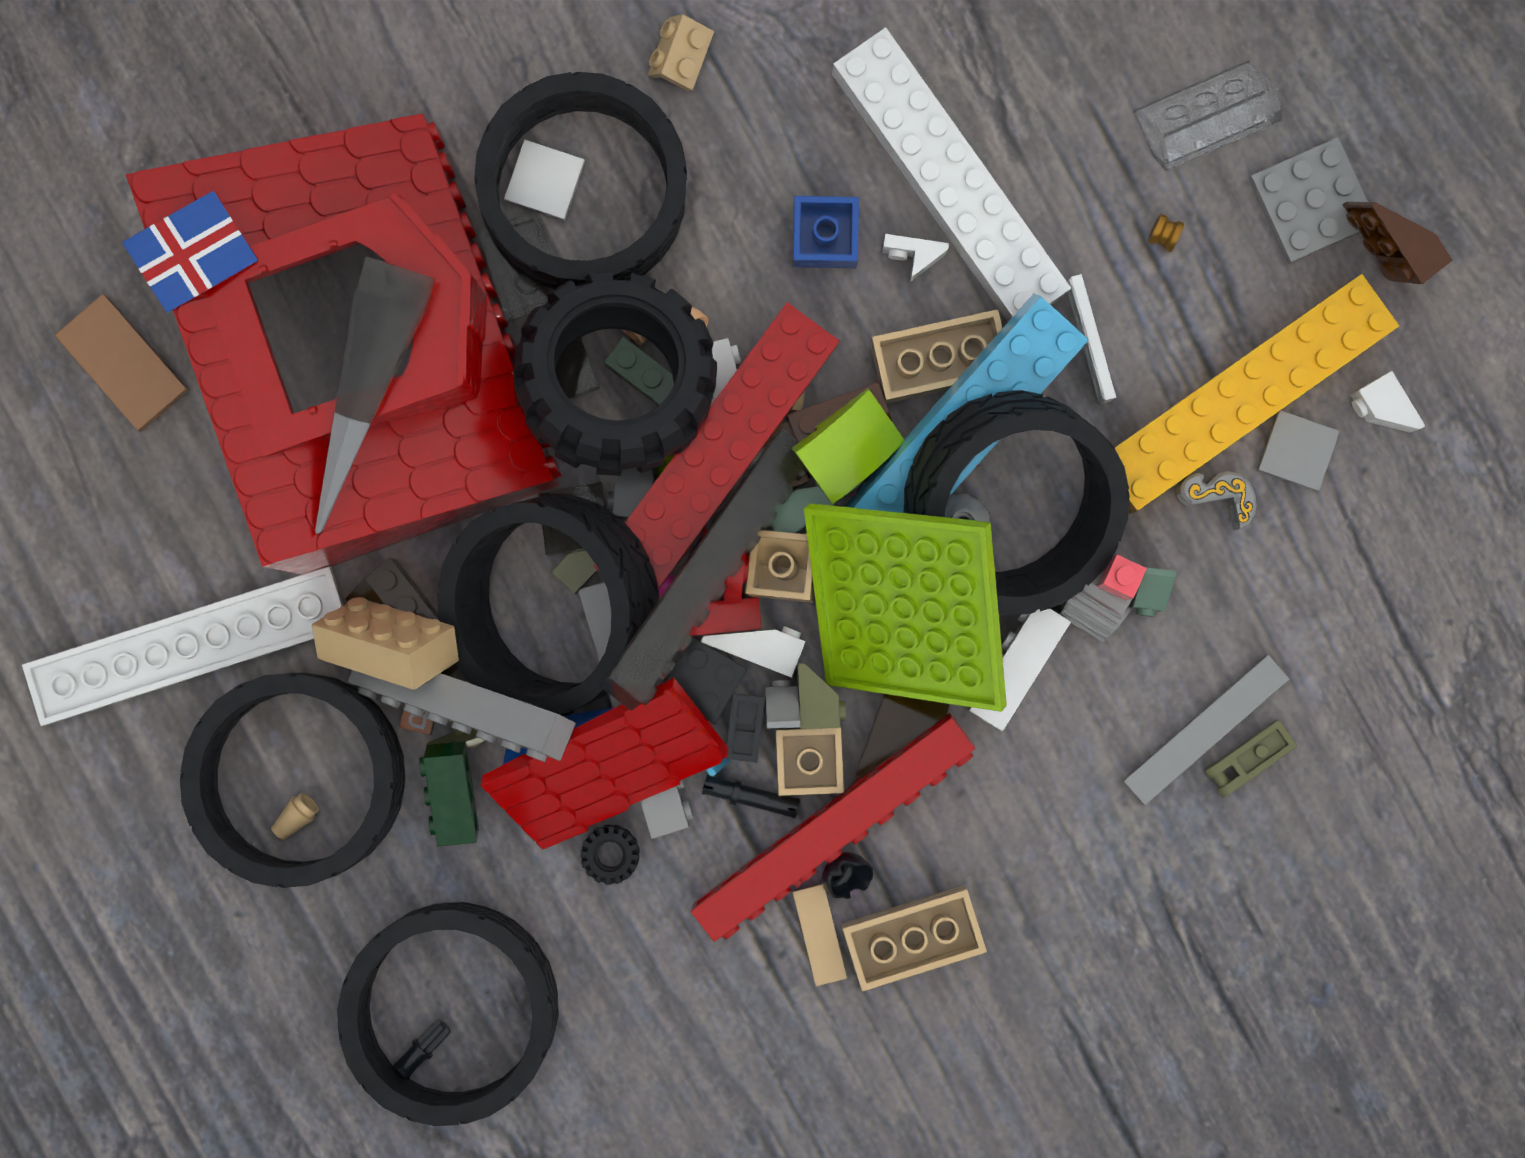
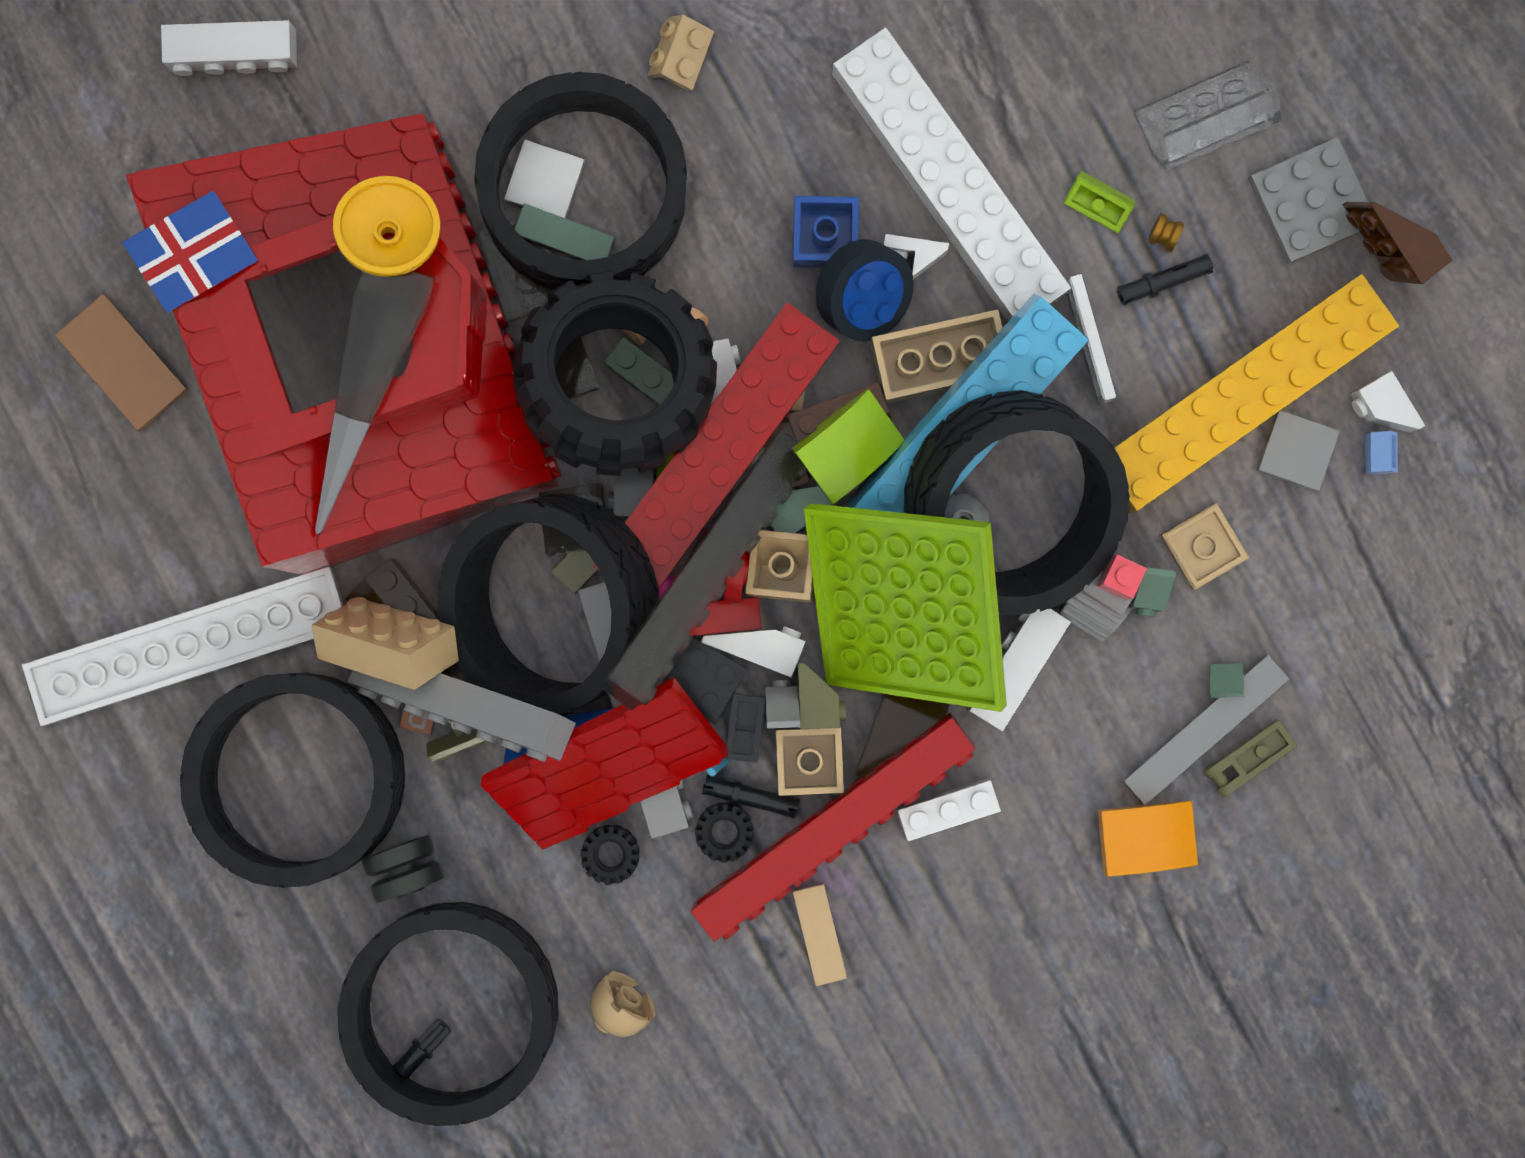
tan cone [271,793,319,840] -> none
dark green brick [419,741,479,847] -> none
black hair [822,851,873,899] -> none
tan brick [841,885,987,992] -> none
light grey animal [1175,471,1257,530] -> none
none -> white brick [161,20,297,76]
none -> yellow dish [333,176,440,277]
none -> pearl dark grey wheel [361,835,444,903]
none -> sand green tile [514,203,614,261]
none -> tan cylinder [590,971,656,1038]
none -> black tyre [695,802,753,863]
none -> wheel [816,239,913,341]
none -> white brick [896,778,1001,841]
none -> lime slope [1063,171,1136,233]
none -> light orange slope [1097,800,1198,877]
none -> black pin [1117,254,1214,306]
none -> tan tile [1160,503,1249,591]
none -> sand green tile [1210,663,1244,698]
none -> light blue piece [1365,431,1398,474]

